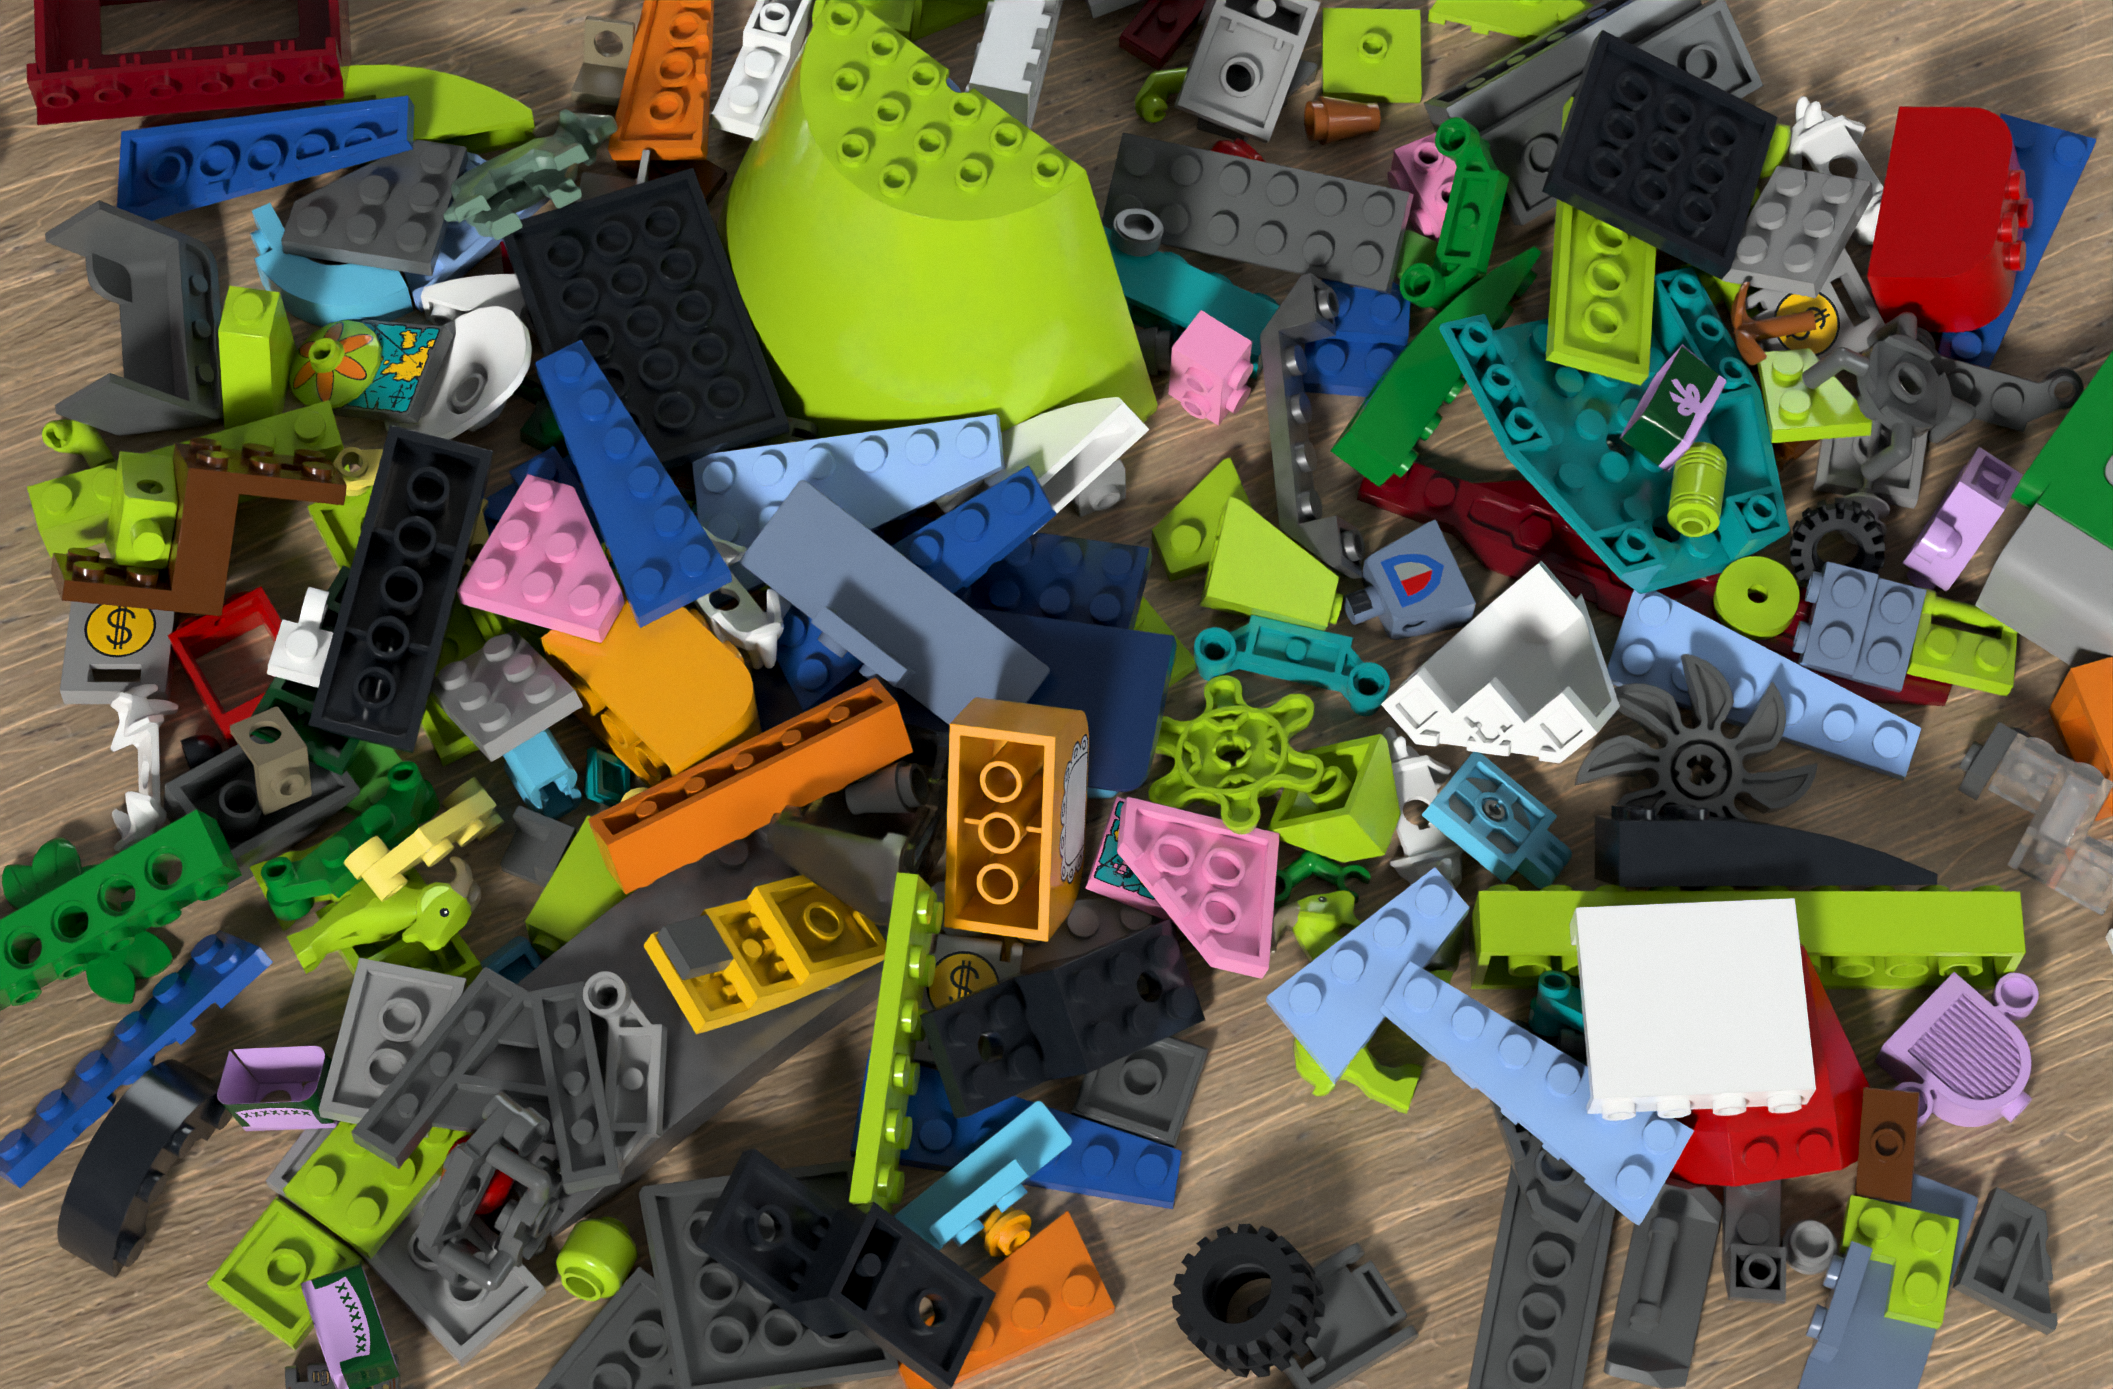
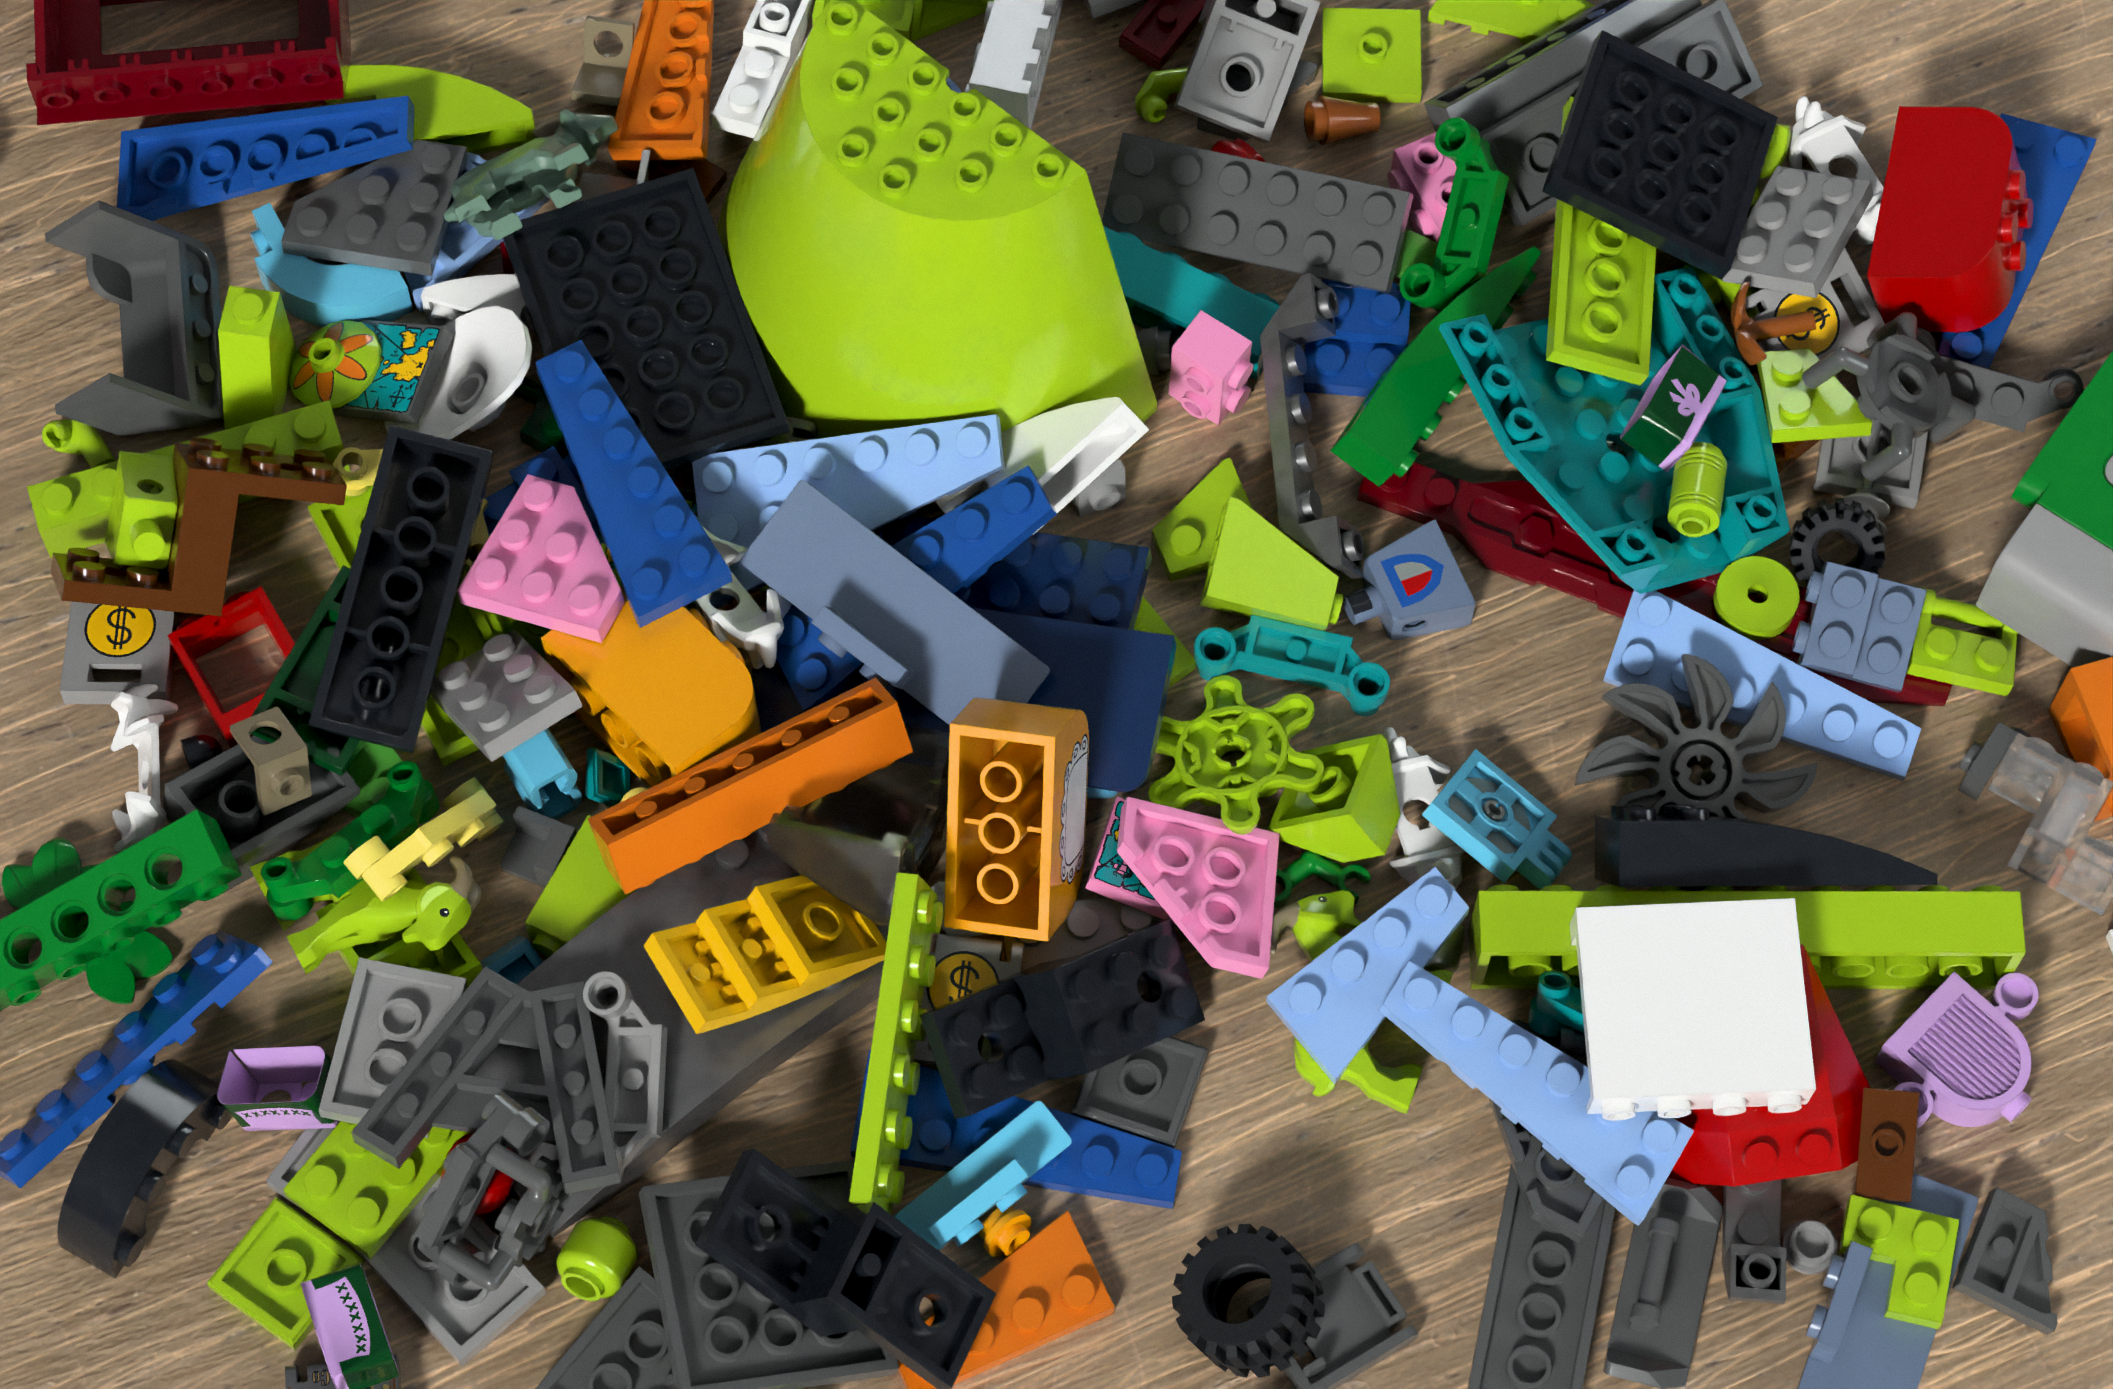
white plate [267,587,333,688] -> none
dark grey tile [656,914,734,980] -> none
dark grey cone [845,761,929,815] -> none
dark grey tile [1111,208,1164,257] -> none
white panel [1381,561,1620,763] -> none
lavender piece [1902,447,2023,591] -> none

